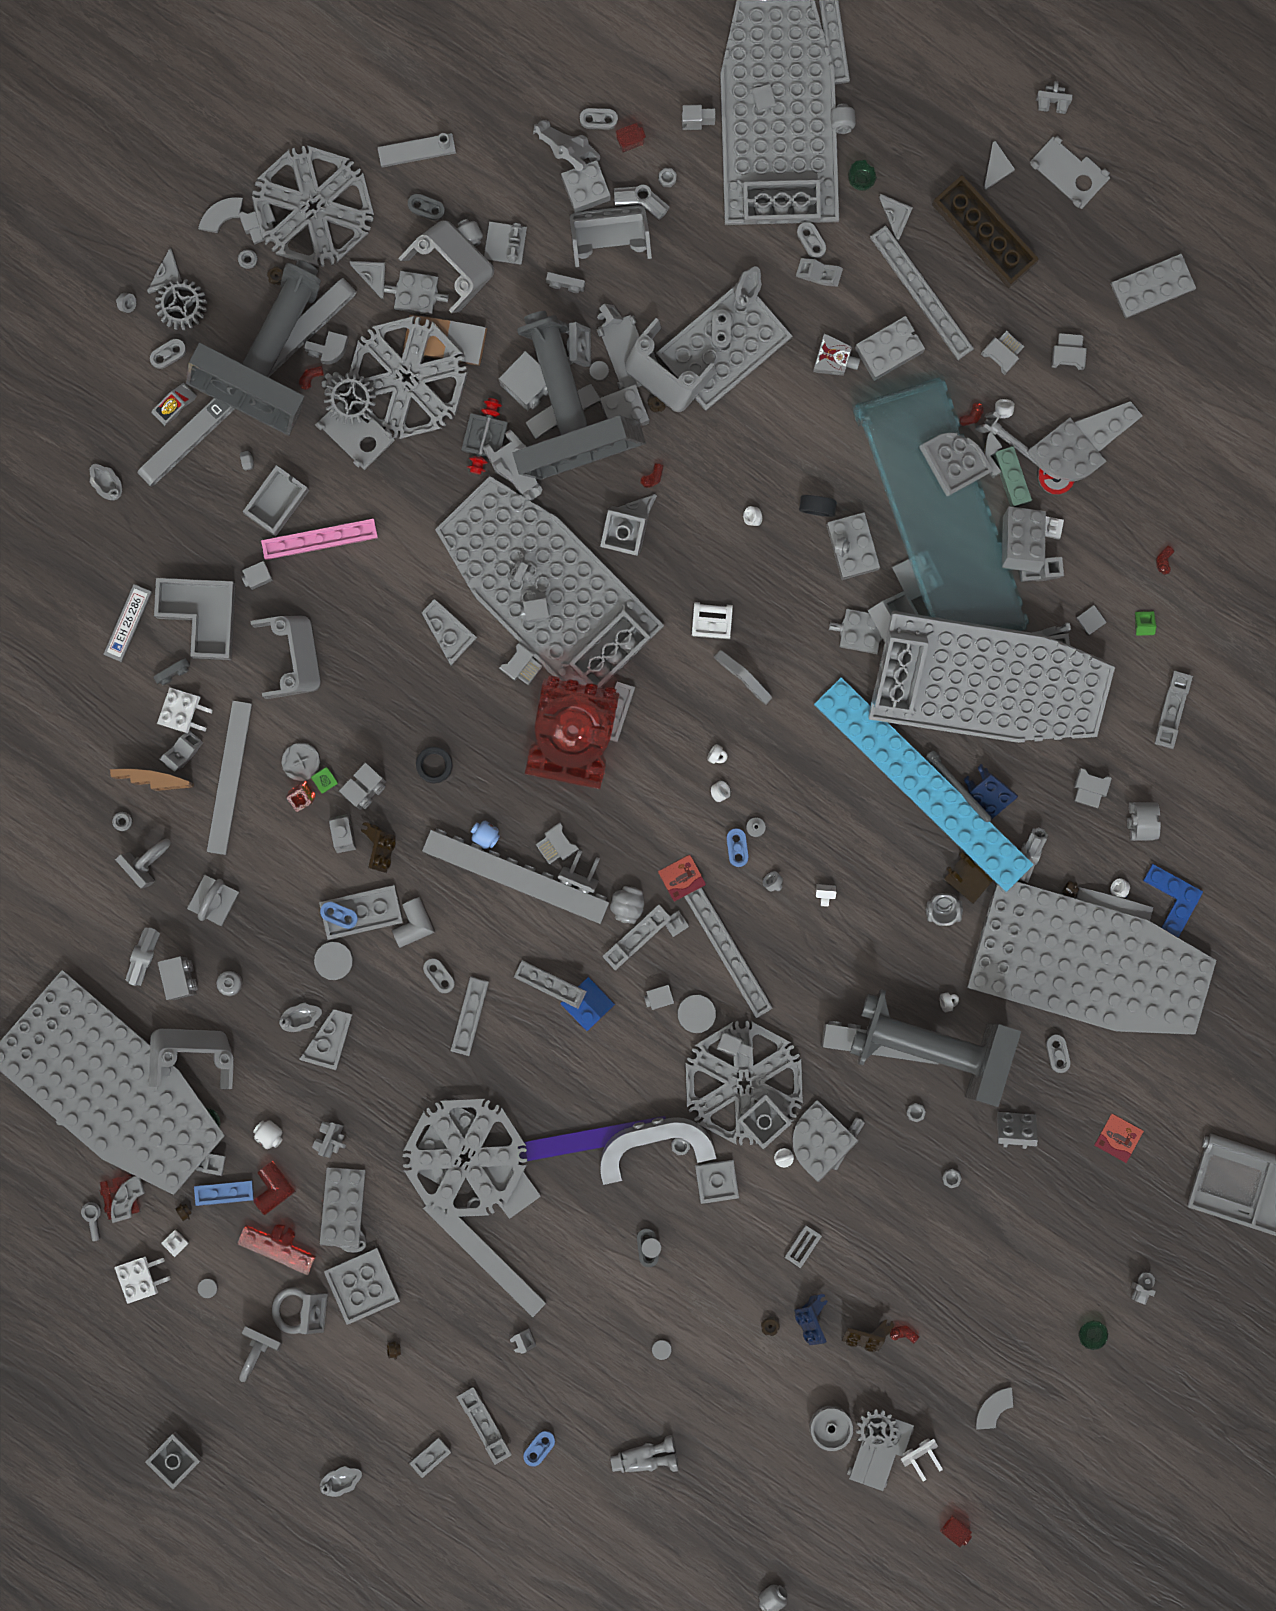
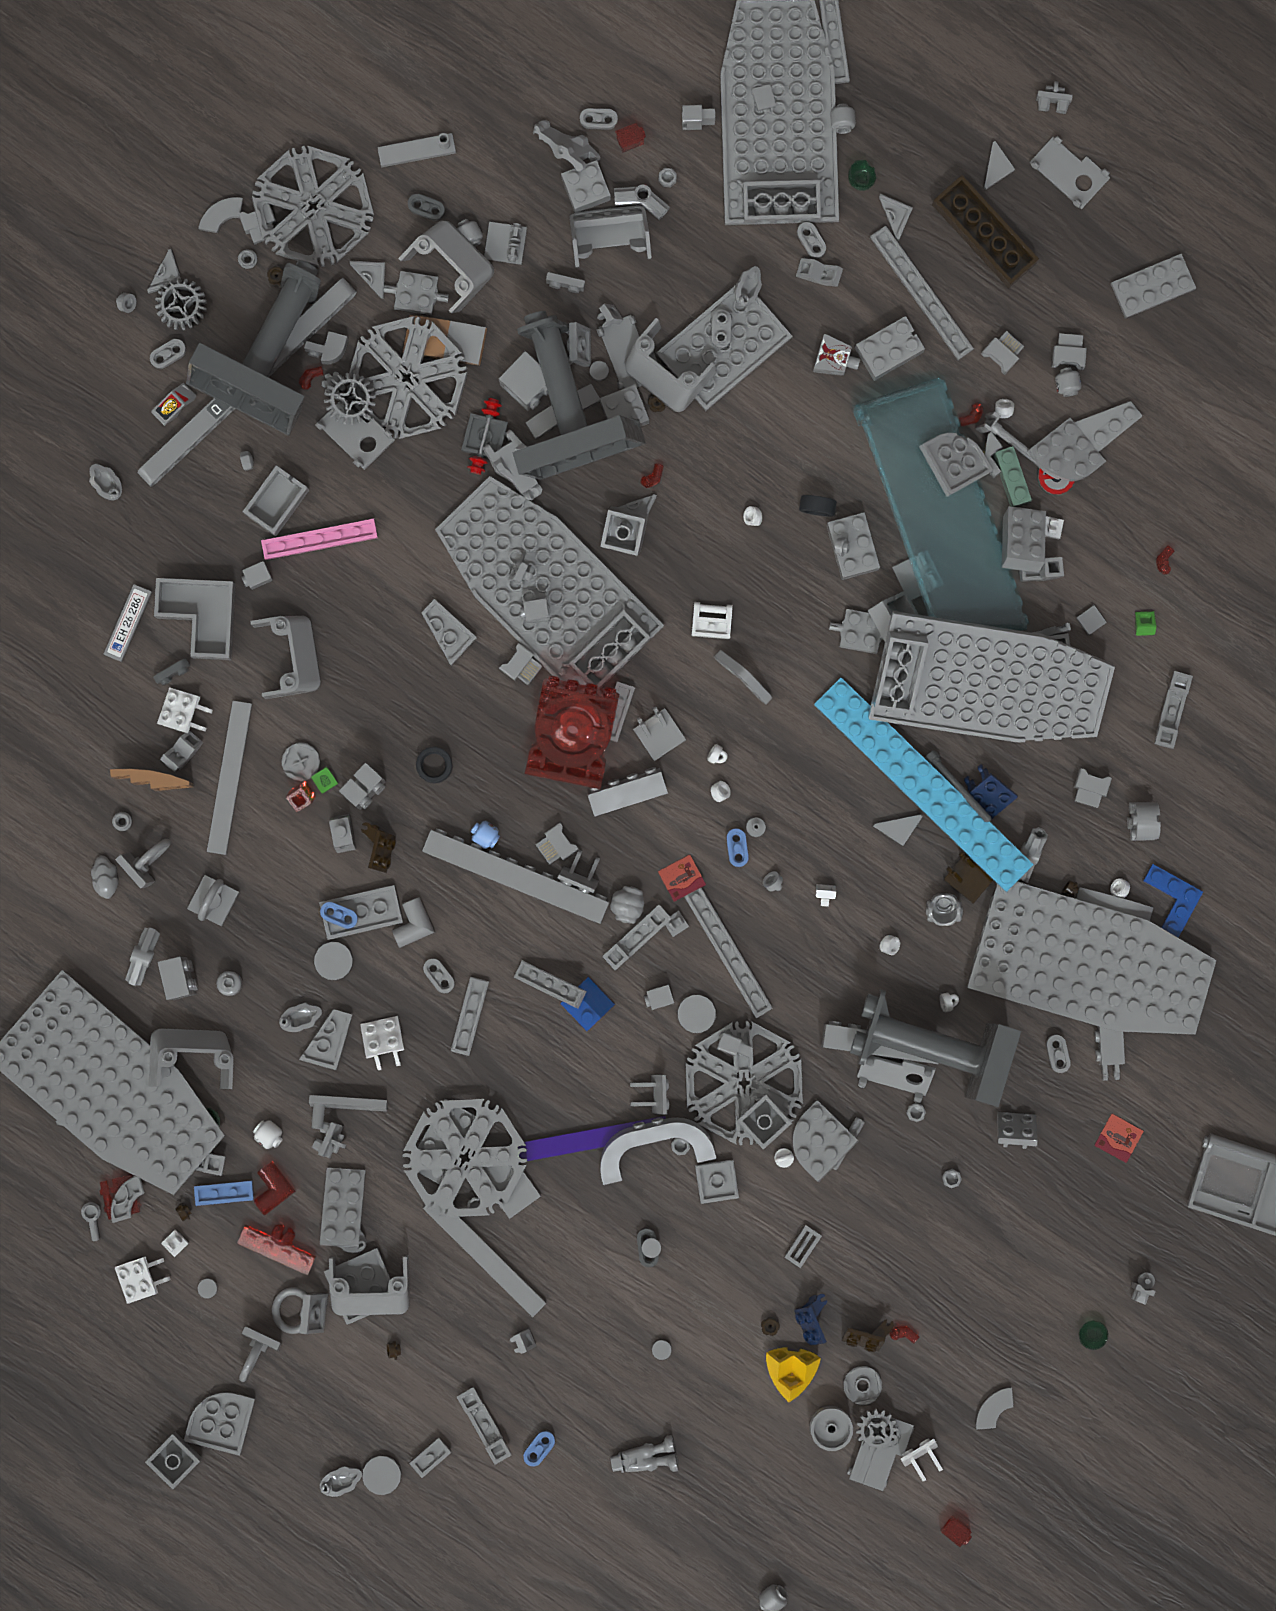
none -> light grey arm [91,856,118,899]
none -> light grey plate [184,1392,256,1456]
none -> light grey piece [309,1095,388,1129]
none -> light grey windscreen [329,1255,410,1315]
none -> white plate [360,1016,404,1070]
none -> light grey tile [362,1455,401,1495]
none -> light grey brick [587,767,668,817]
none -> light grey plate [630,1075,669,1114]
none -> light grey plate [633,706,686,761]
none -> yellow brick [766,1347,821,1402]
none -> light grey tile [843,1366,882,1405]
none -> light grey piece [857,1055,936,1103]
none -> light grey tile [873,815,923,846]
none -> white tile [880,935,900,955]
none -> light grey head [1055,368,1082,397]
none -> light grey hinge [1094,1027,1125,1081]

